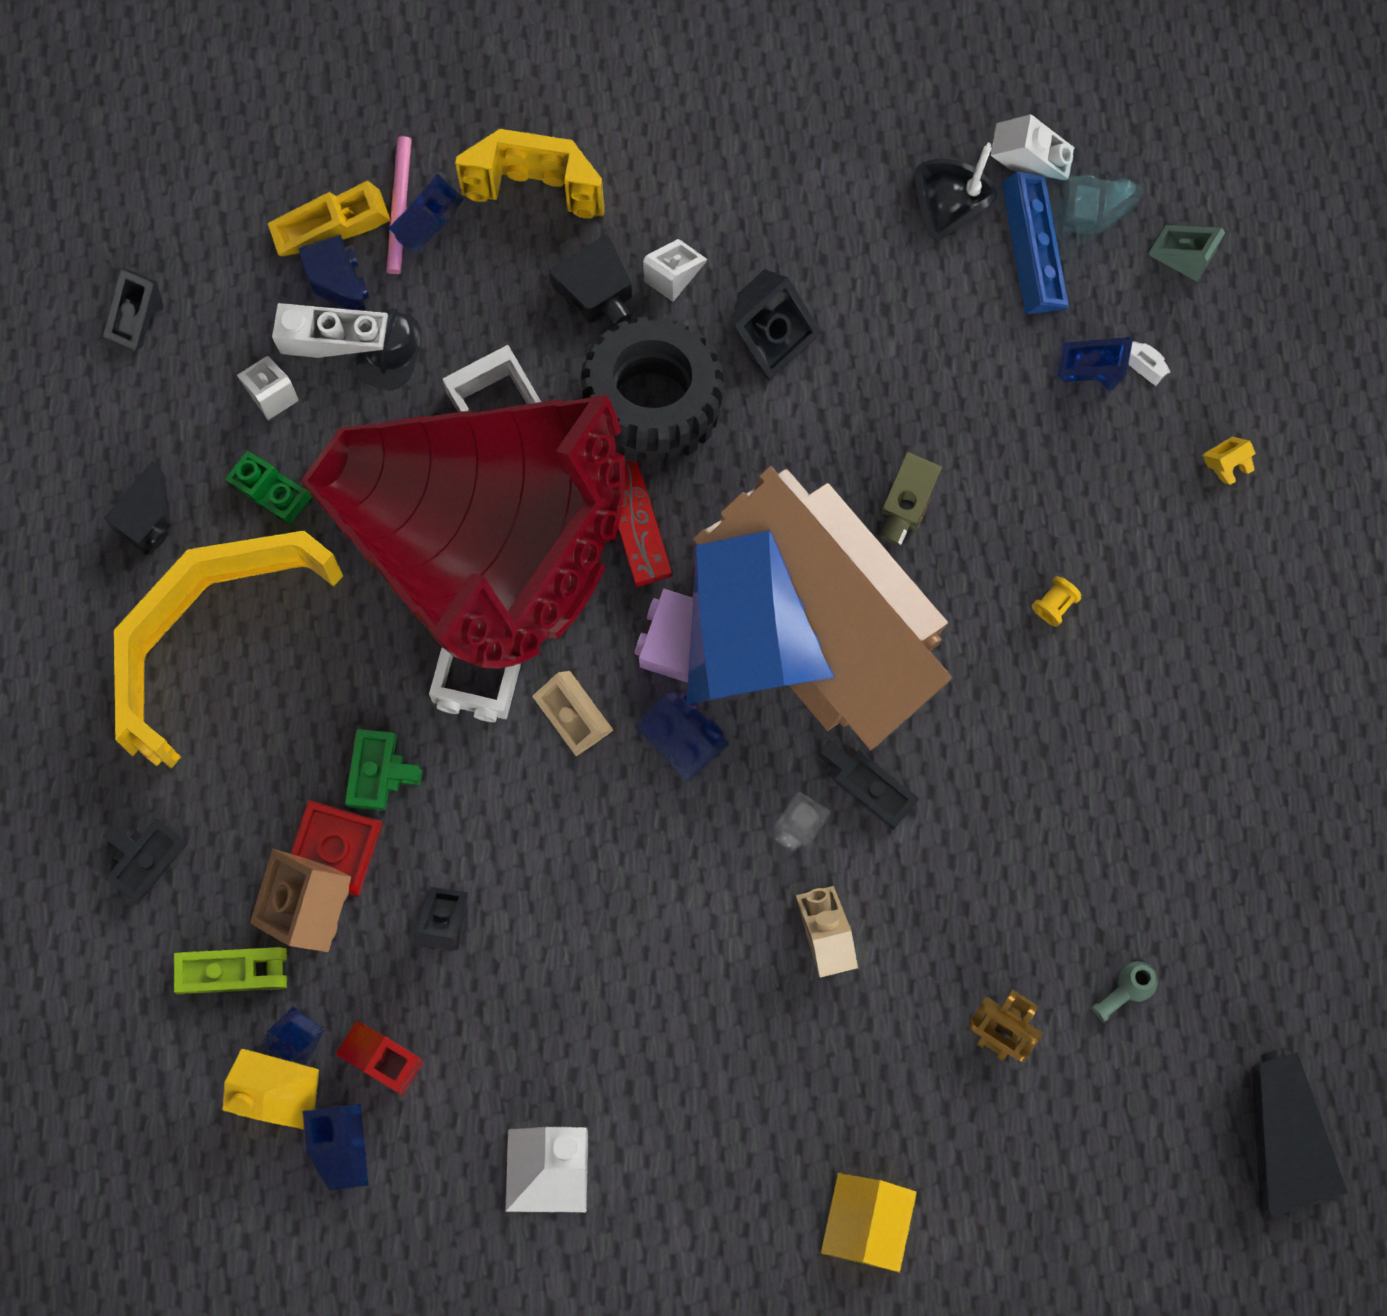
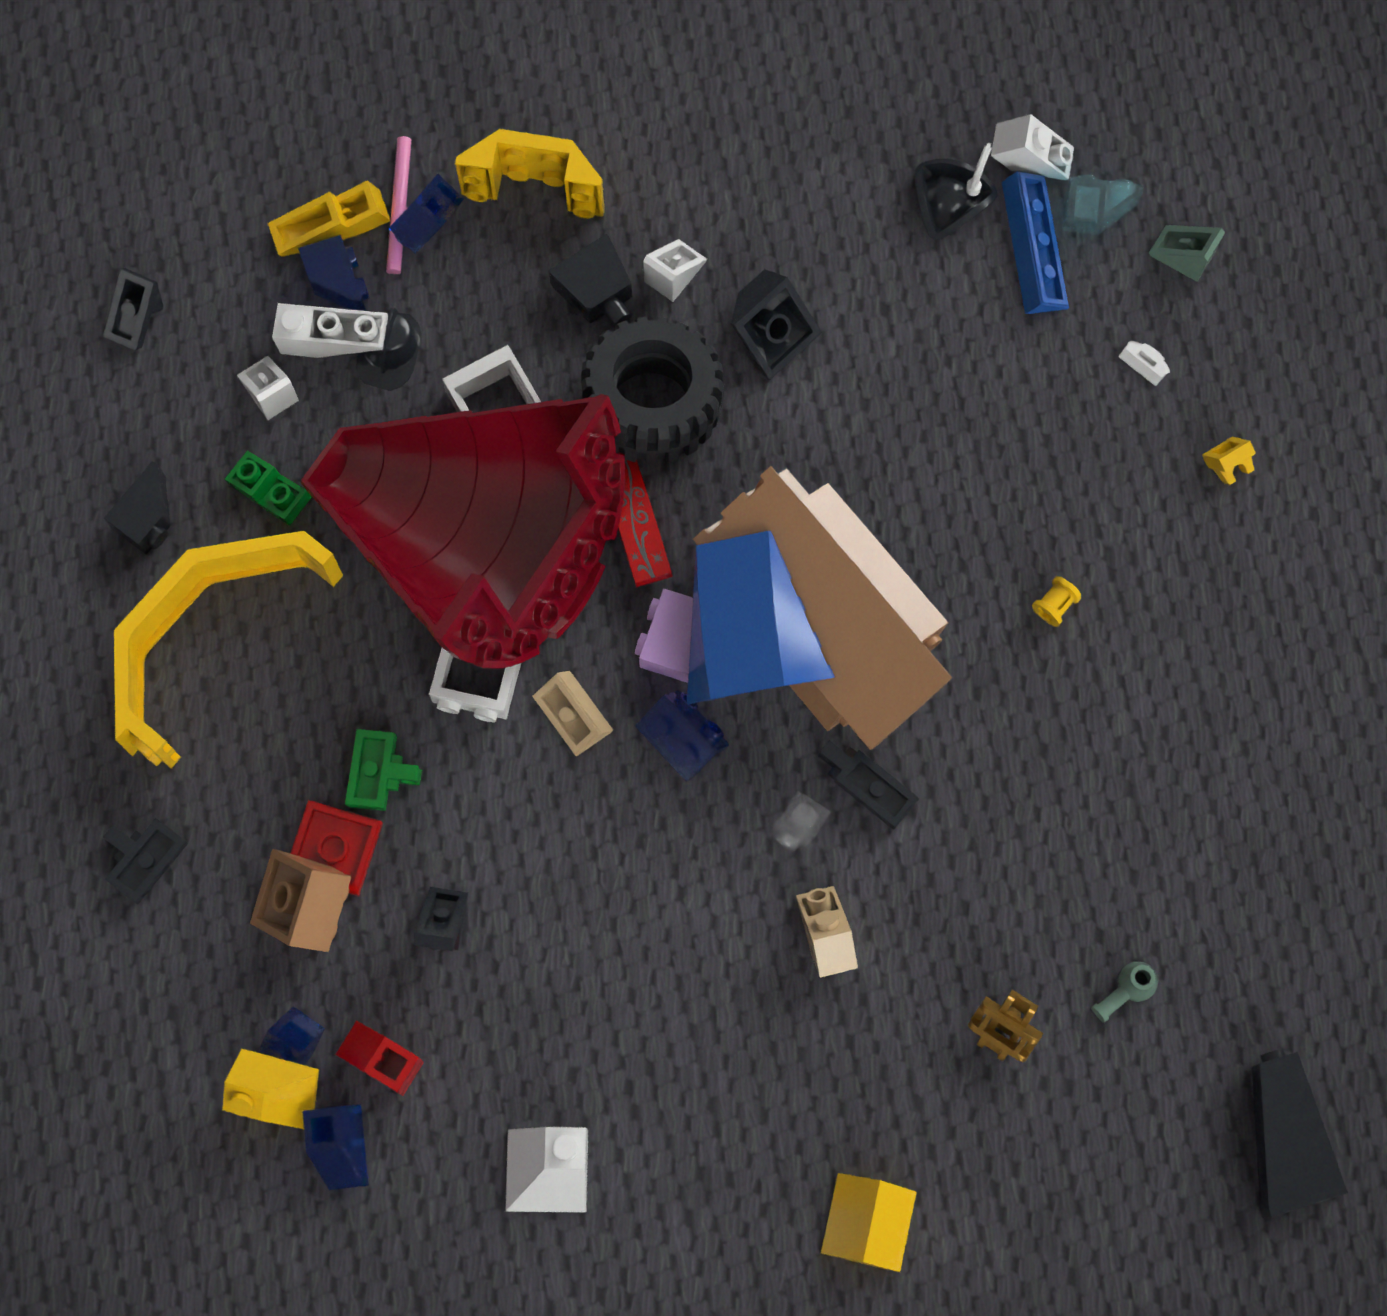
lime plate [174,947,287,994] -> none
olive torso [880,452,942,546] -> none
clear blue slope [1058,337,1133,391] -> none

